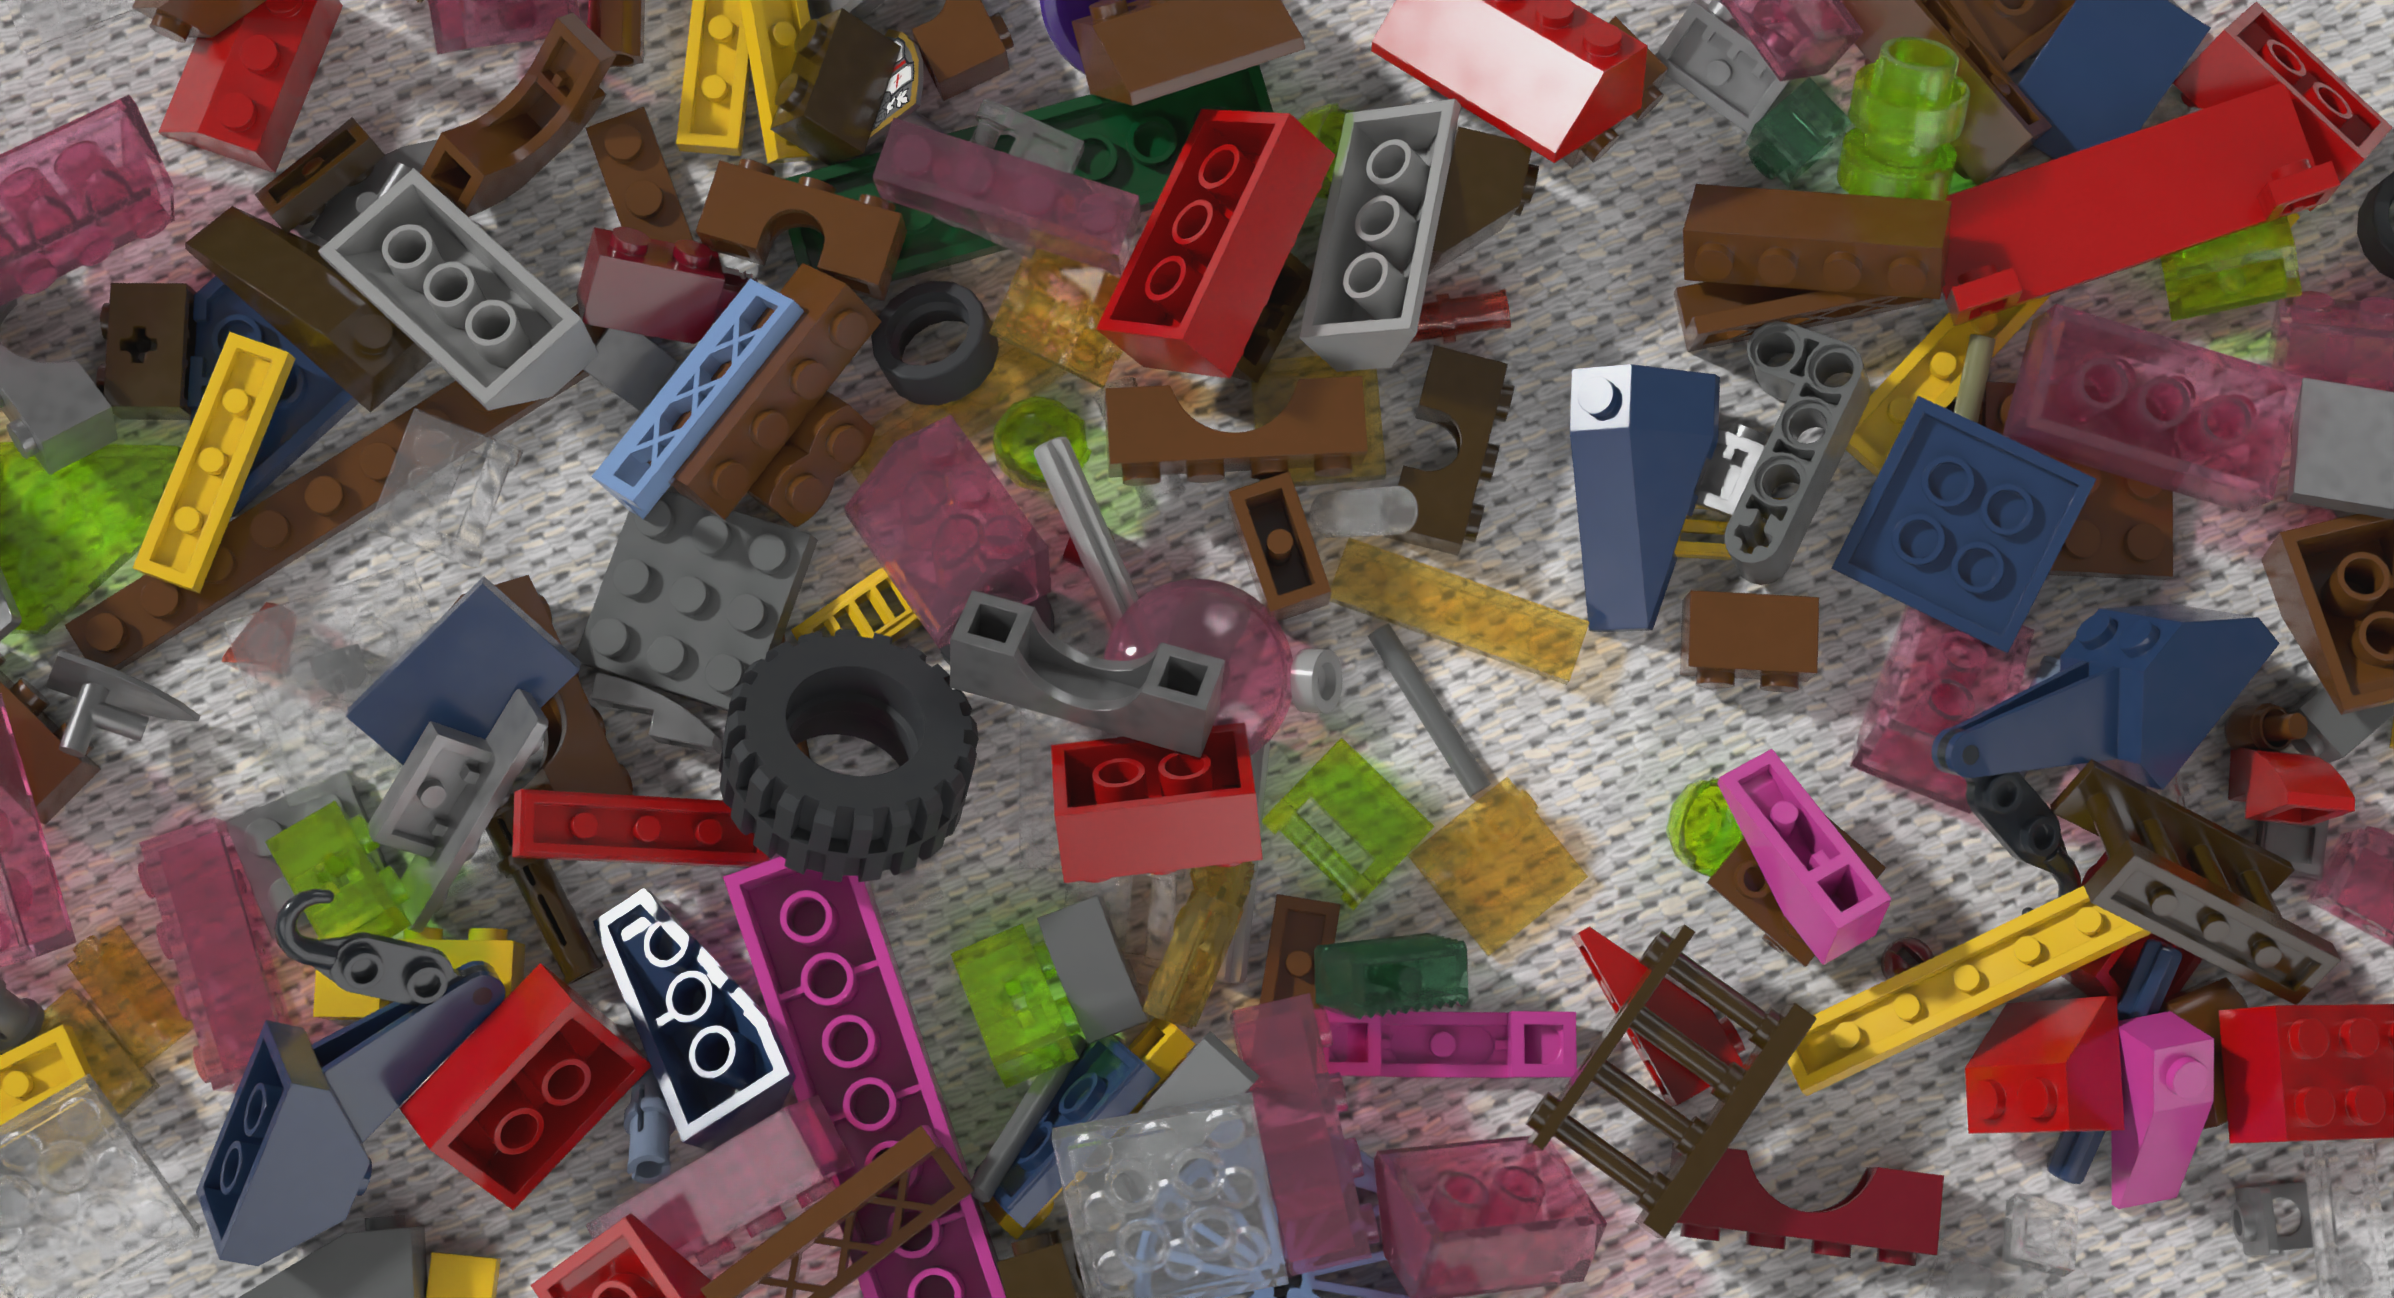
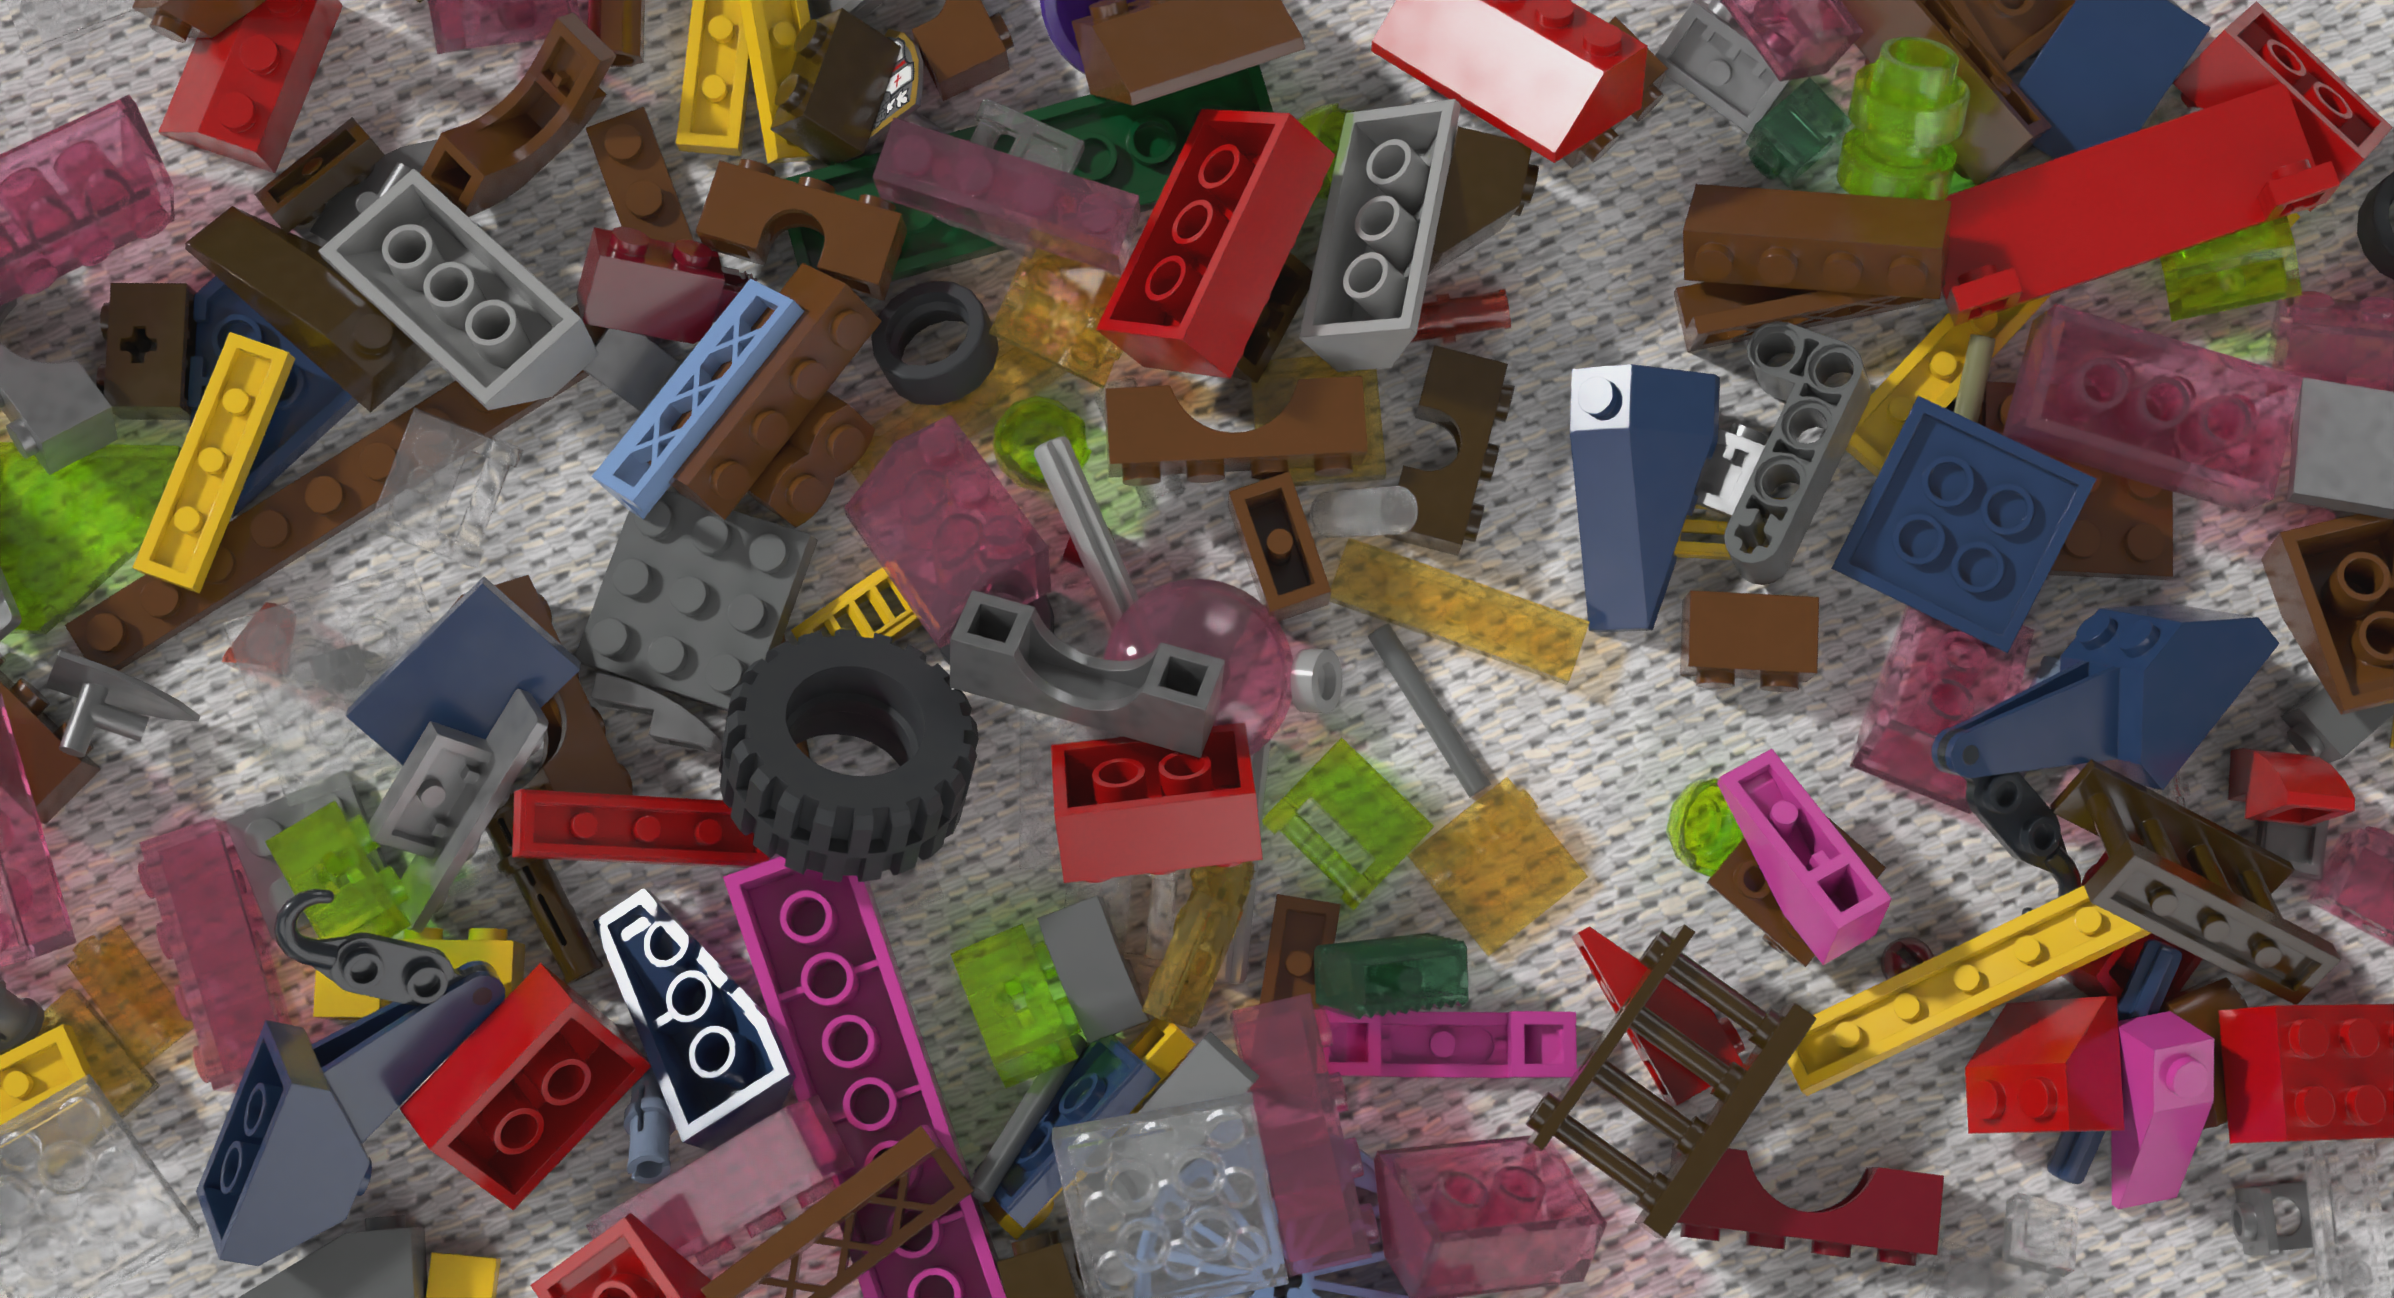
reddish brown cylinder [2224,703,2308,752] -> none

